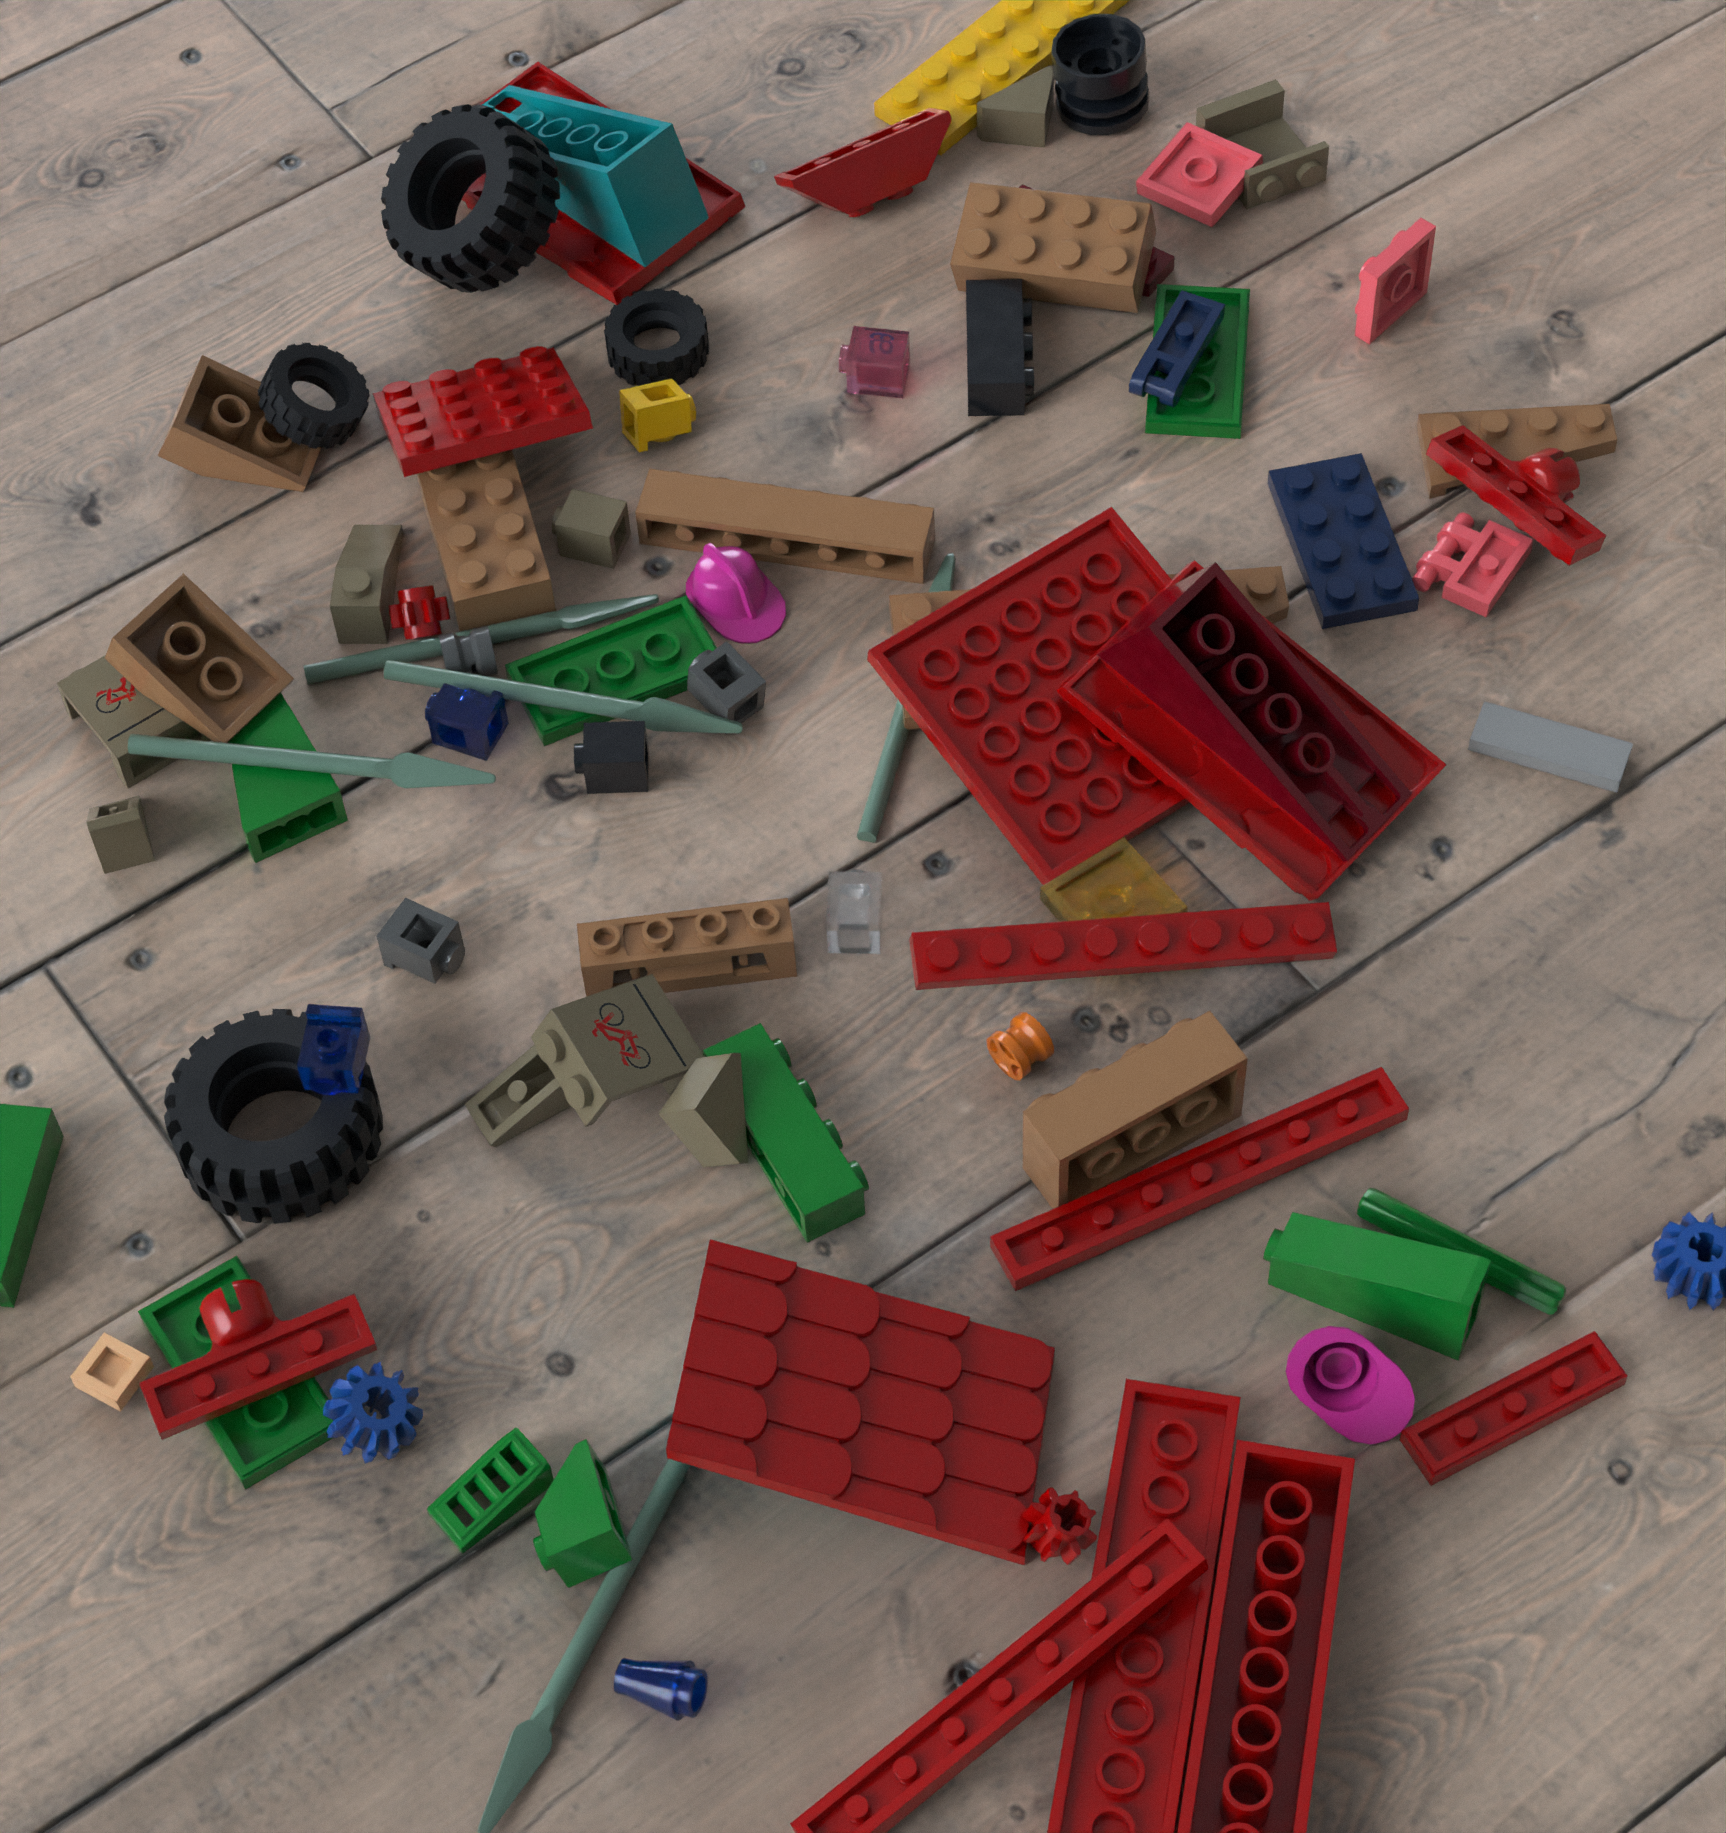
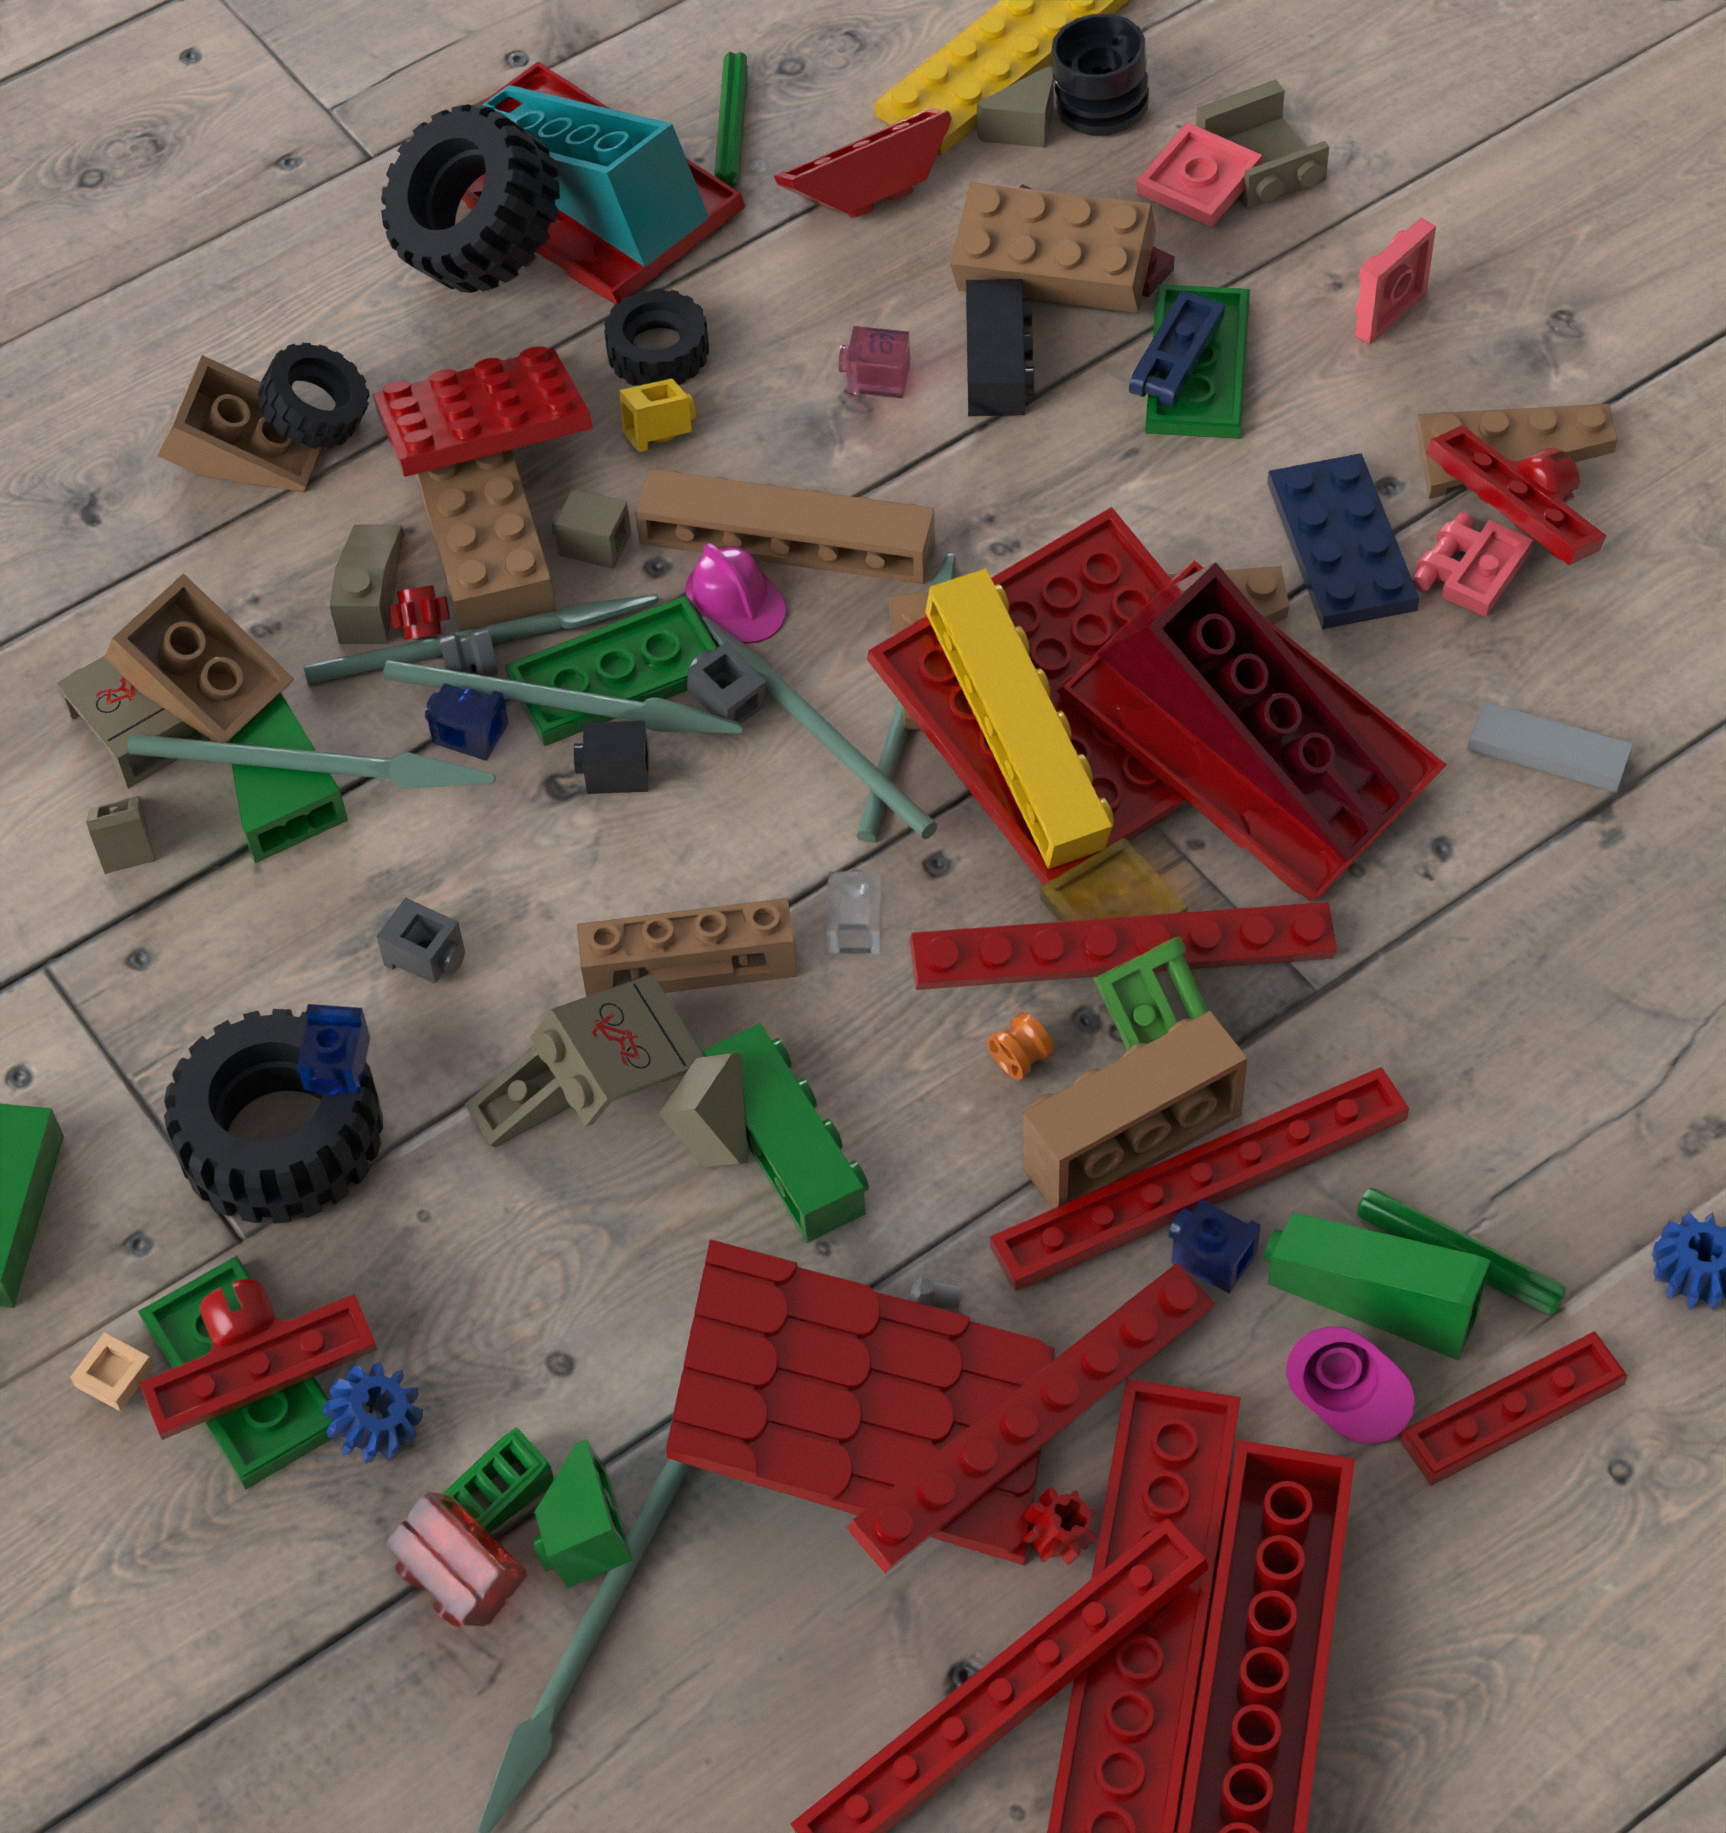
clear blue cone [614,1658,708,1721] -> none
none -> brick [385,1492,528,1627]
none -> sand green piece [701,616,938,839]
none -> green axle [714,52,748,188]
none -> red plate [846,1262,1215,1574]
none -> light grey bar [909,1276,961,1308]
none -> yellow brick [925,568,1114,869]
none -> bright green plate [1093,936,1224,1050]
none -> clear blue brick [1168,1199,1261,1294]

